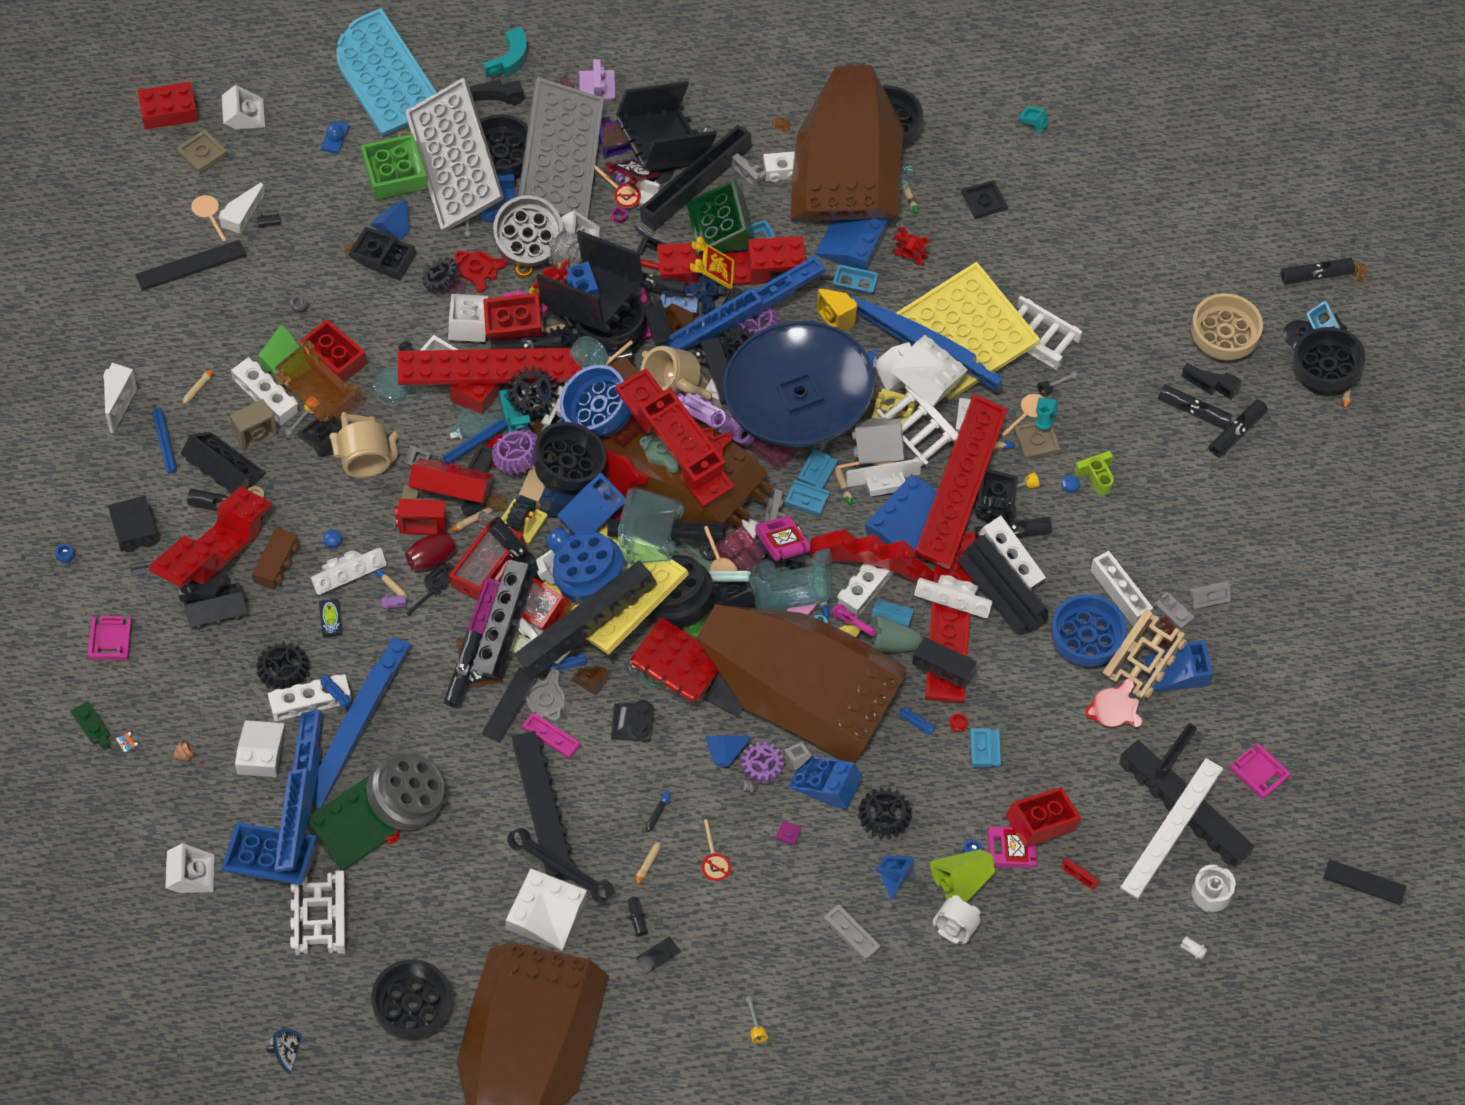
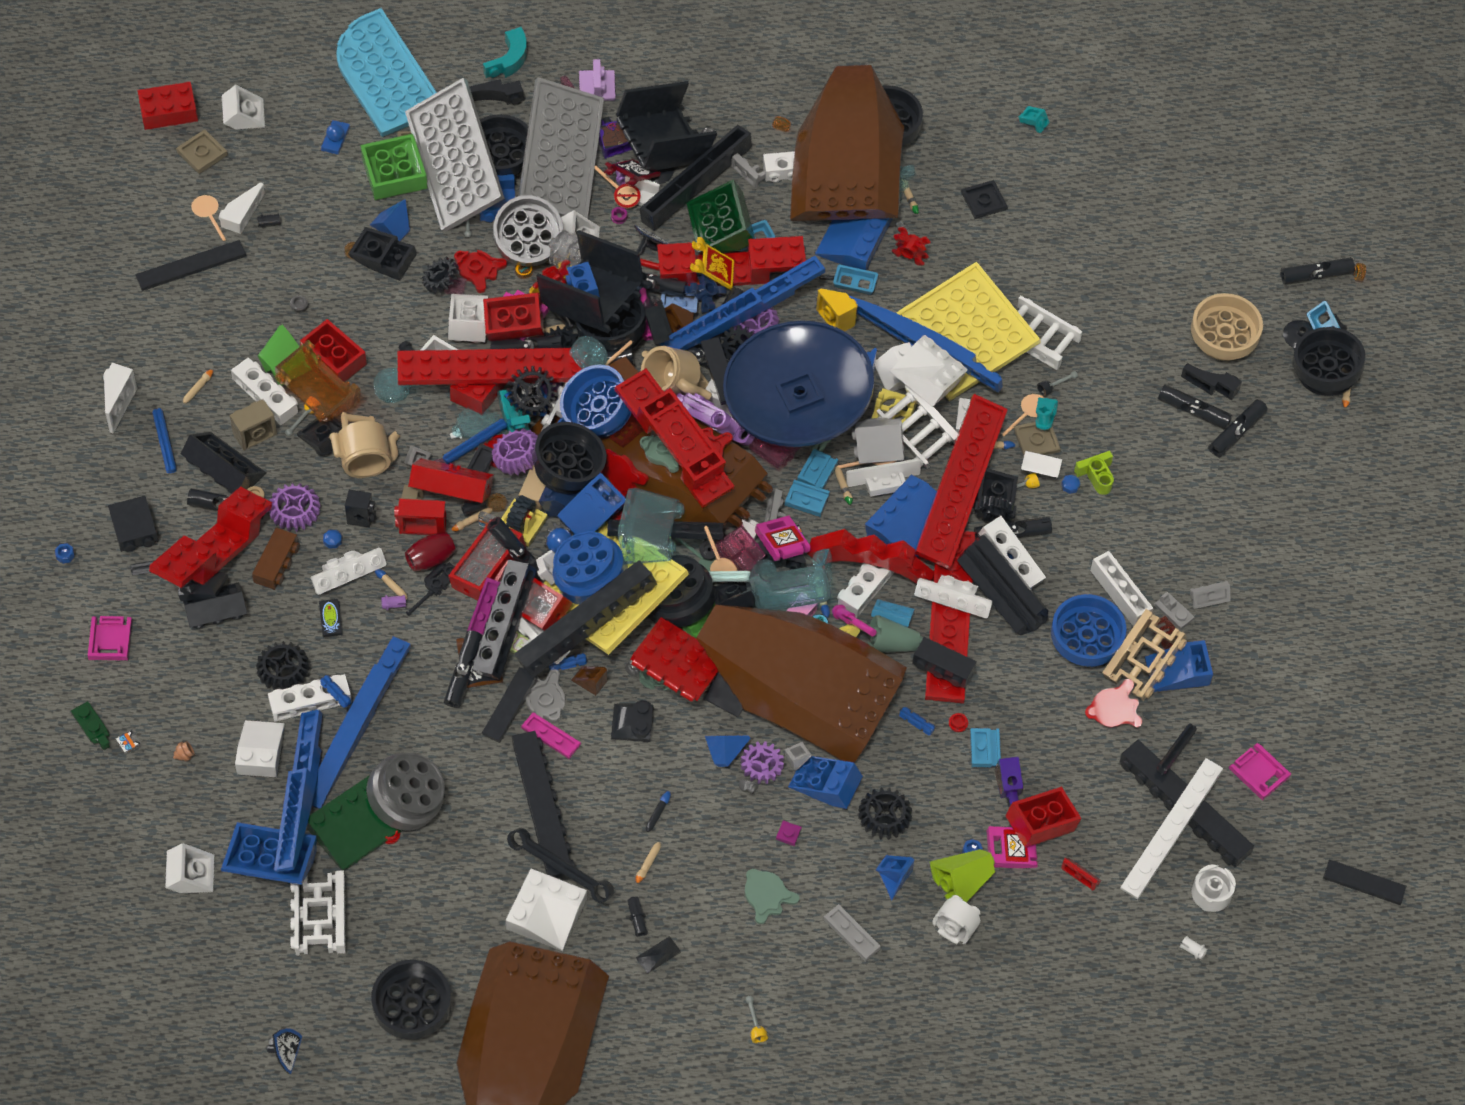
piece [701,819,731,881] -> none
none -> medium lavender gear [269,482,321,532]
none -> black brick [345,489,376,528]
none -> sand green tile [745,869,799,924]
none -> dark purple torso [994,757,1023,807]
none -> white panel [1021,451,1062,478]

